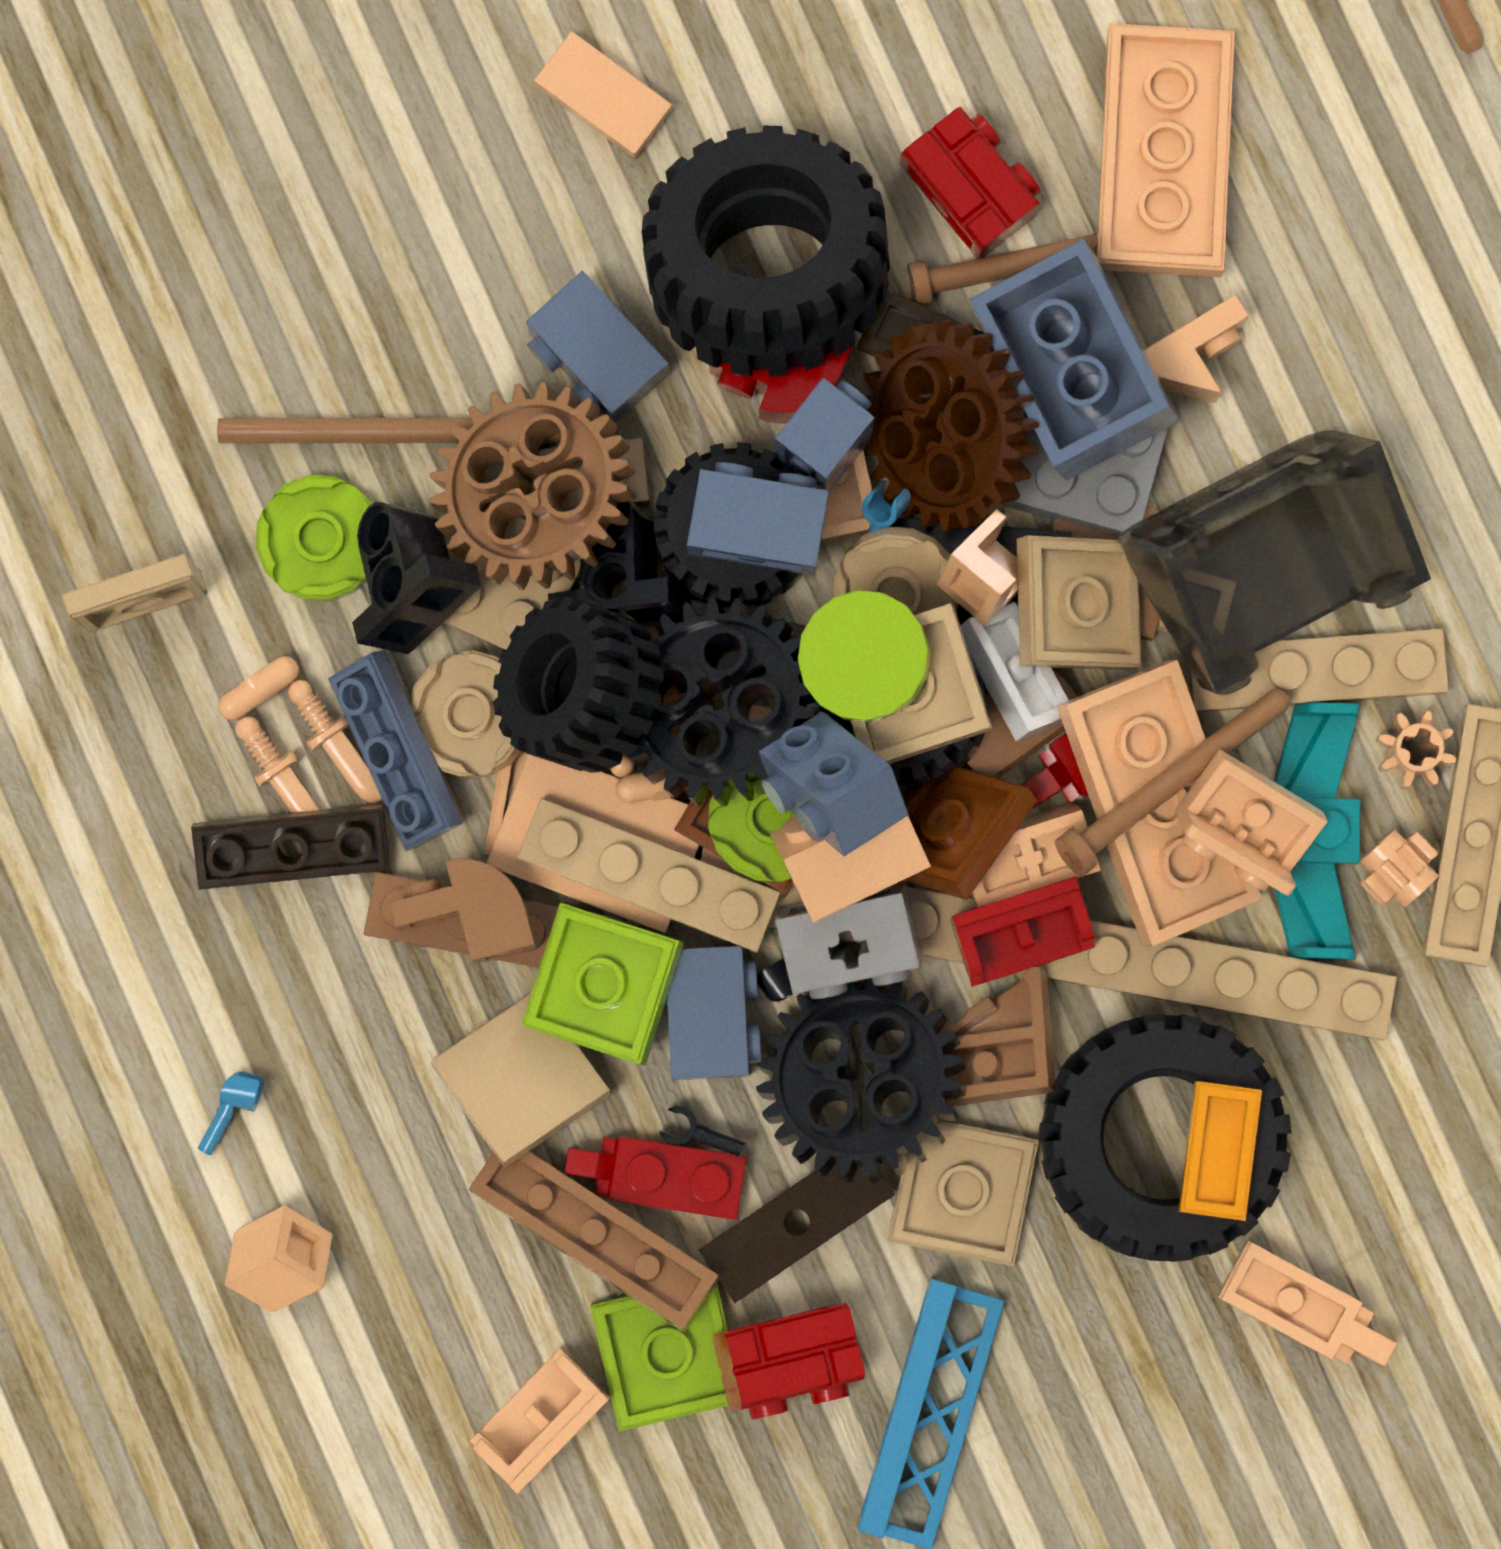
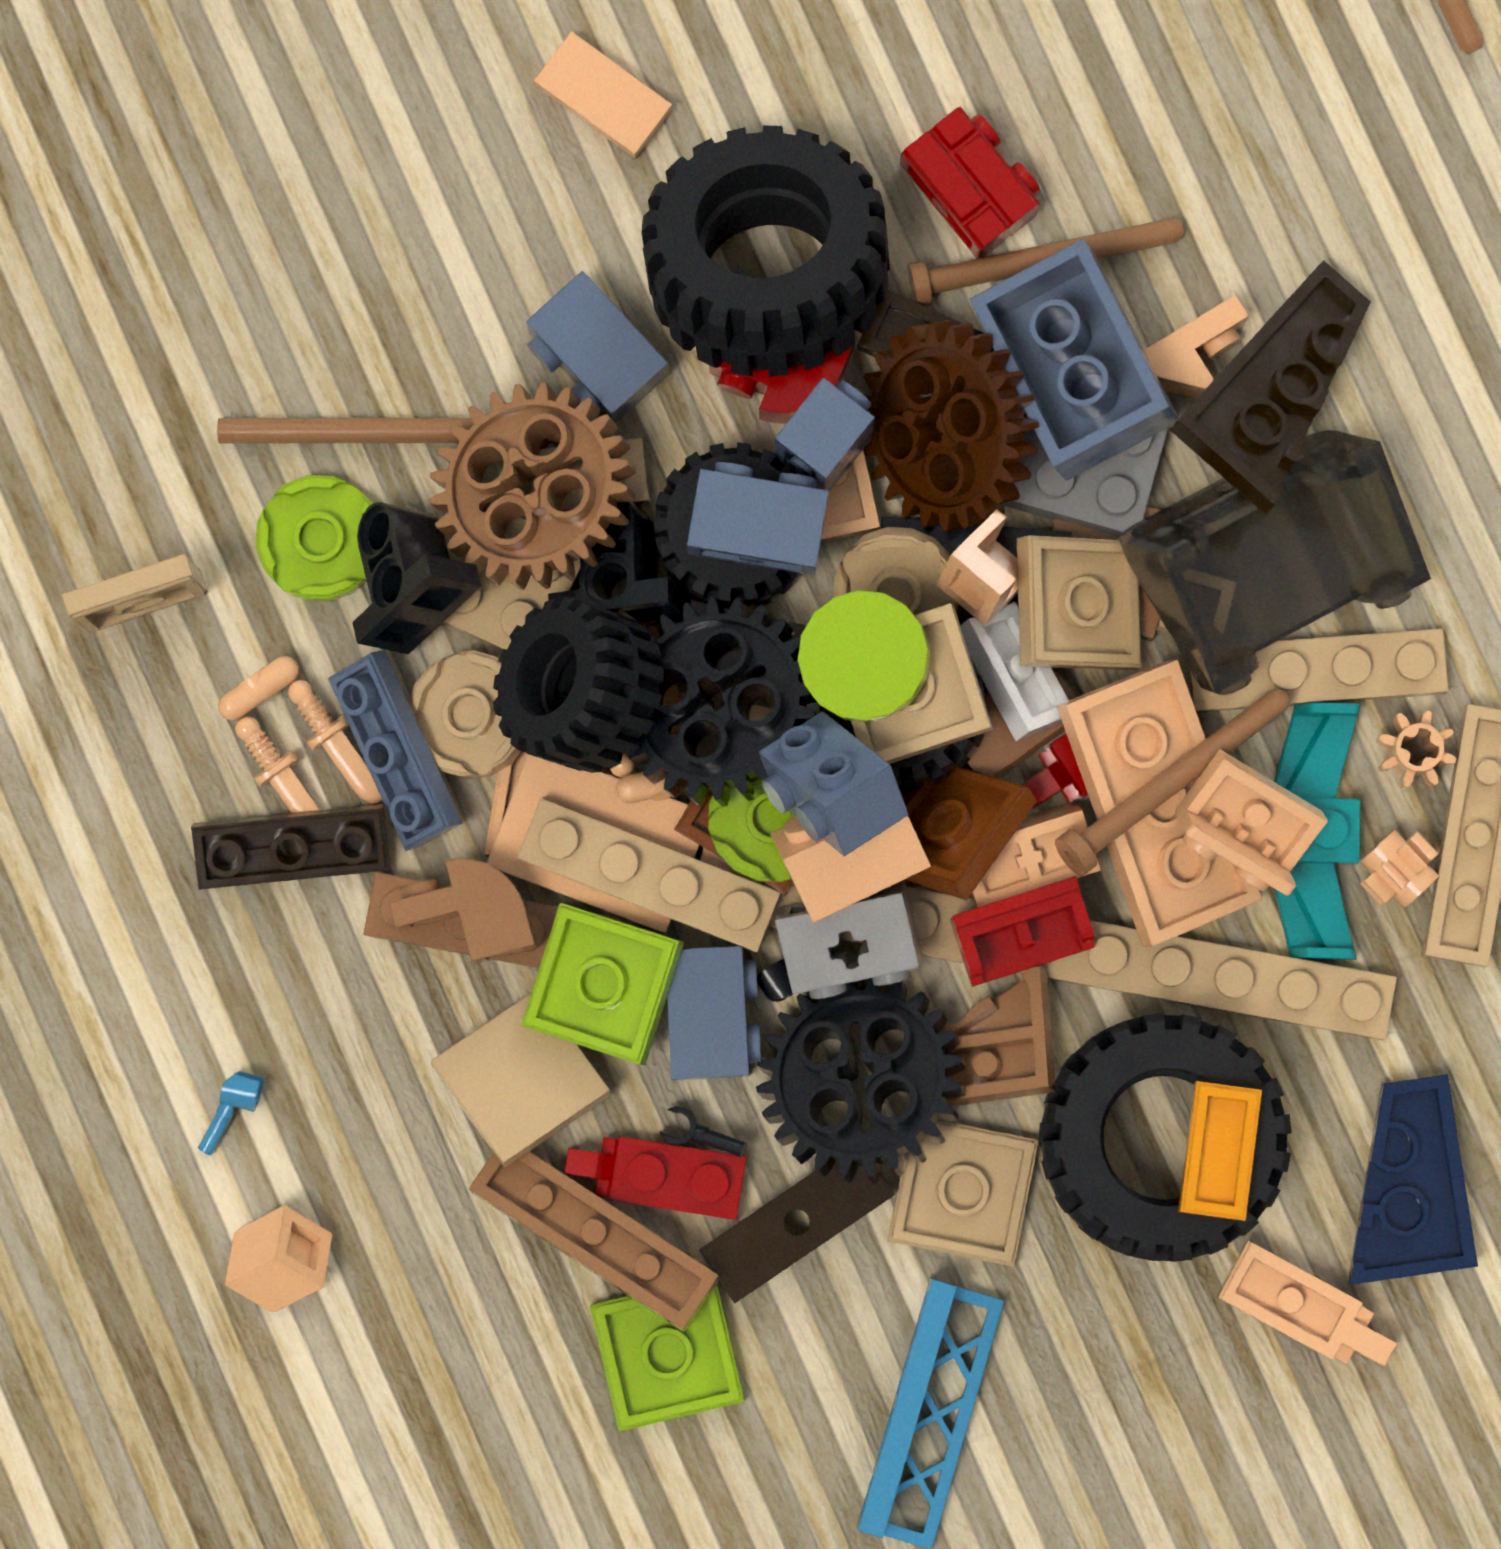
light nougat hinge [470,1347,611,1494] -> none
red brick [713,1303,865,1420] -> none
dark azure hand [862,480,911,532] -> none
light nougat tile [1096,23,1235,278] -> none
none -> dark brown wing [1170,260,1371,515]
none -> dark blue wing [1347,1074,1478,1285]

